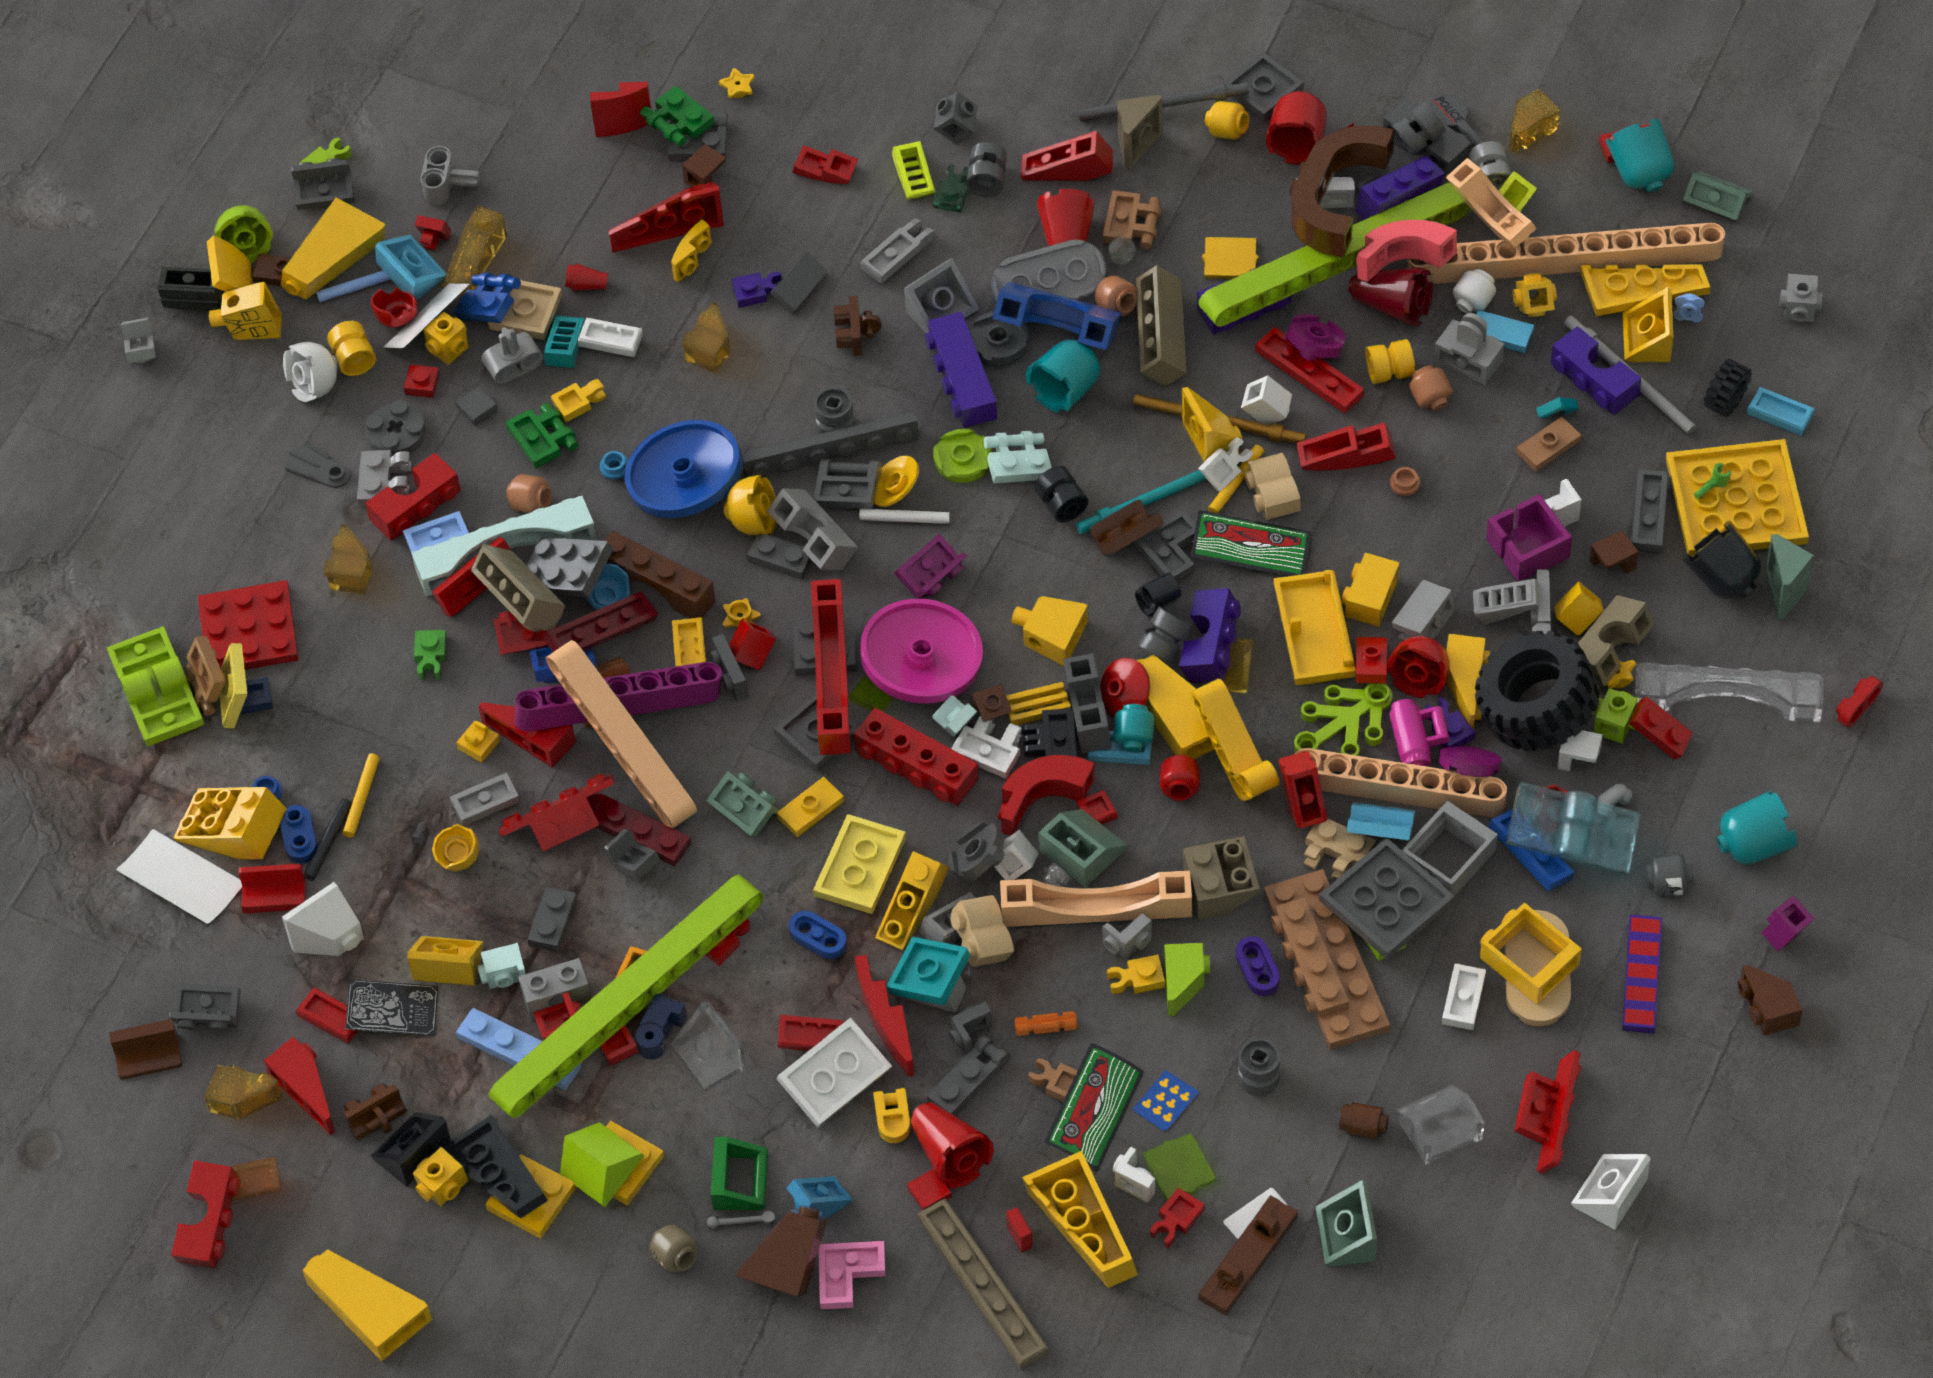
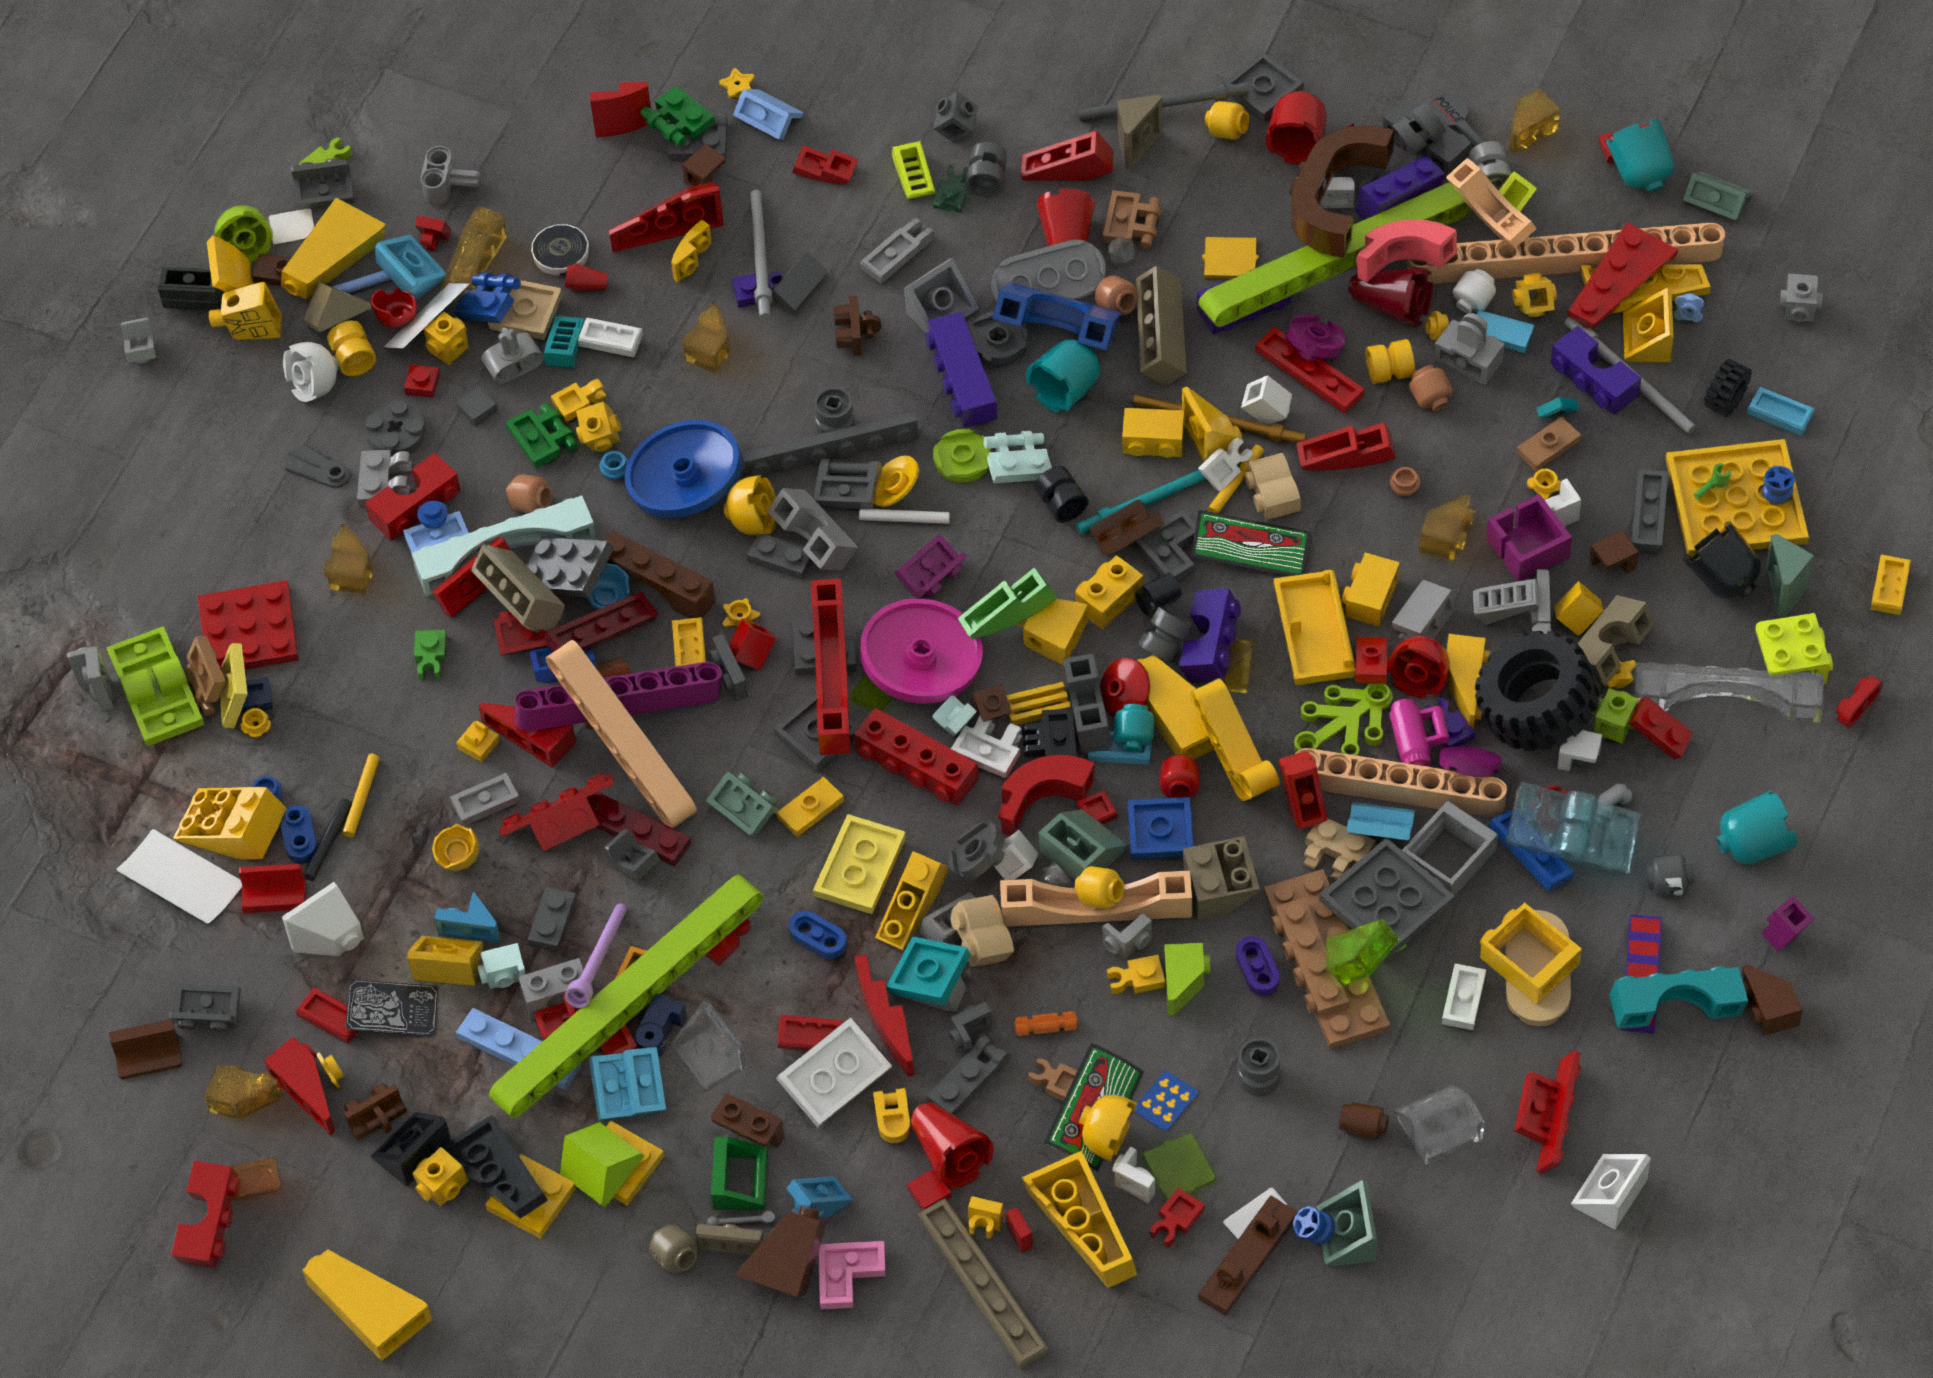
none -> light grey bracket [67,646,114,711]
none -> yellow plate [241,708,271,737]
none -> white sticker [269,208,314,244]
none -> dark tan slope [304,282,372,332]
none -> yellow plate [317,1052,344,1089]
none -> blue plate [417,501,448,529]
none -> dark azure slope [434,892,500,943]
none -> black tile [531,224,589,276]
none -> lavender piece [565,903,627,1008]
none -> yellow brick [576,402,621,452]
none -> medium azure slope [589,1047,666,1122]
none -> dark tan plate [696,1223,764,1255]
none -> reddish brown bracket [711,1093,785,1148]
none -> light blue panel [733,89,803,139]
none -> light grey bar [750,190,772,321]
none -> bright green slope [957,567,1058,639]
none -> yellow tile [968,1196,1004,1239]
none -> yellow brick [1075,555,1143,630]
none -> yellow head [1075,866,1124,909]
none -> yellow cylinder [1079,1095,1137,1162]
none -> yellow brick [1122,408,1184,458]
none -> blue plate [1128,797,1193,860]
none -> blue wheel [1293,1206,1335,1245]
none -> clear neon green slope [1326,919,1398,986]
none -> clear yellow slope [1419,494,1475,560]
none -> yellow plate [1425,311,1449,341]
none -> yellow plate [1527,469,1561,500]
none -> red wing [1567,222,1678,330]
none -> teal arch [1609,966,1748,1029]
none -> neon yellow bracket [1755,613,1833,686]
none -> blue wheel [1762,466,1795,504]
none -> yellow plate [1870,555,1911,615]

